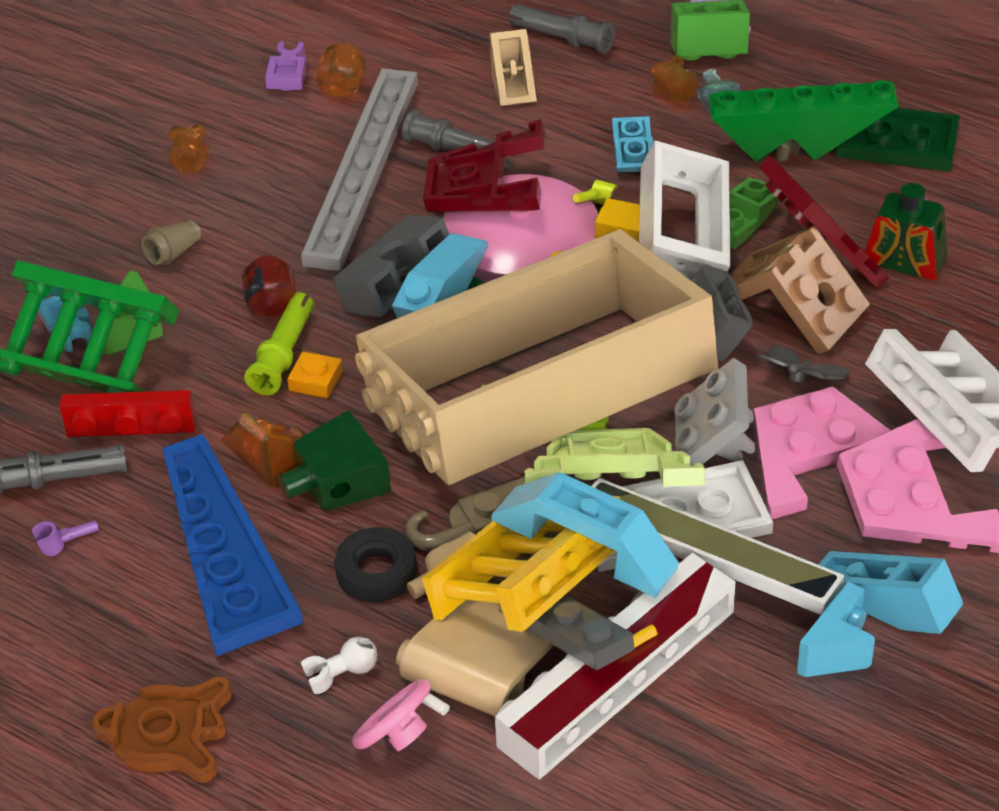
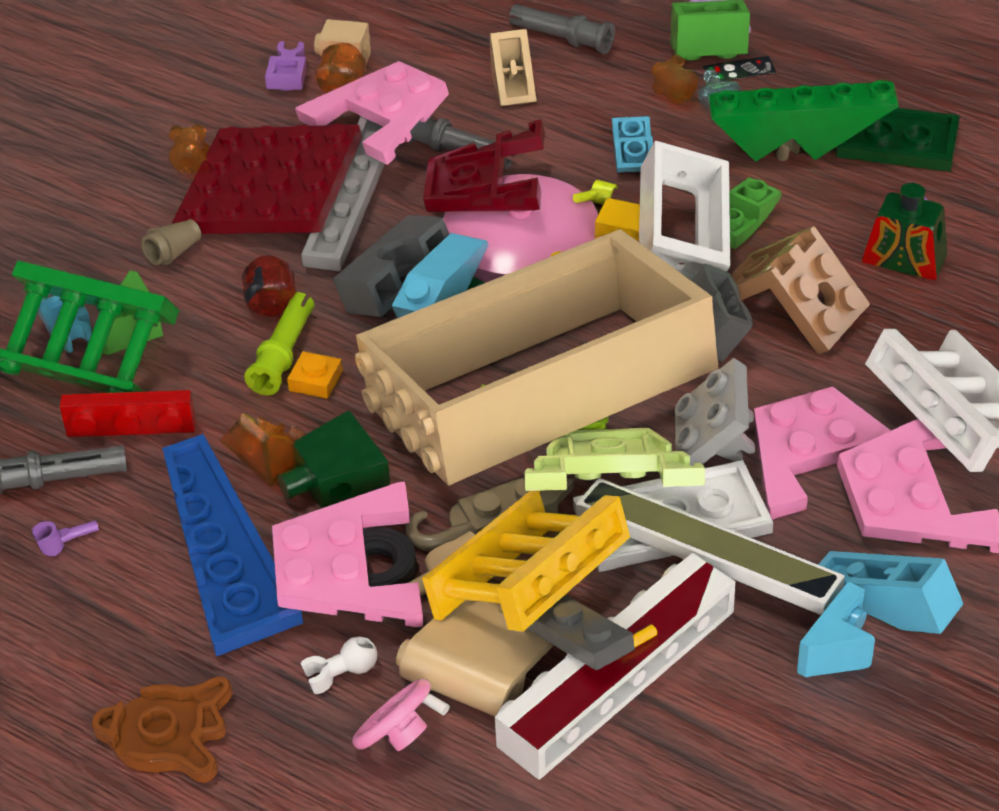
medium azure slope [491,472,679,598] -> none
dark grey piece [758,345,850,383] -> none
dark red wing [759,156,889,289] -> none
none -> dark red plate [172,123,362,234]
none -> bright pink wing [272,481,423,627]
none -> bright pink wing [295,61,449,165]
none -> tan brick [314,19,371,73]
none -> black sticker [703,56,777,83]

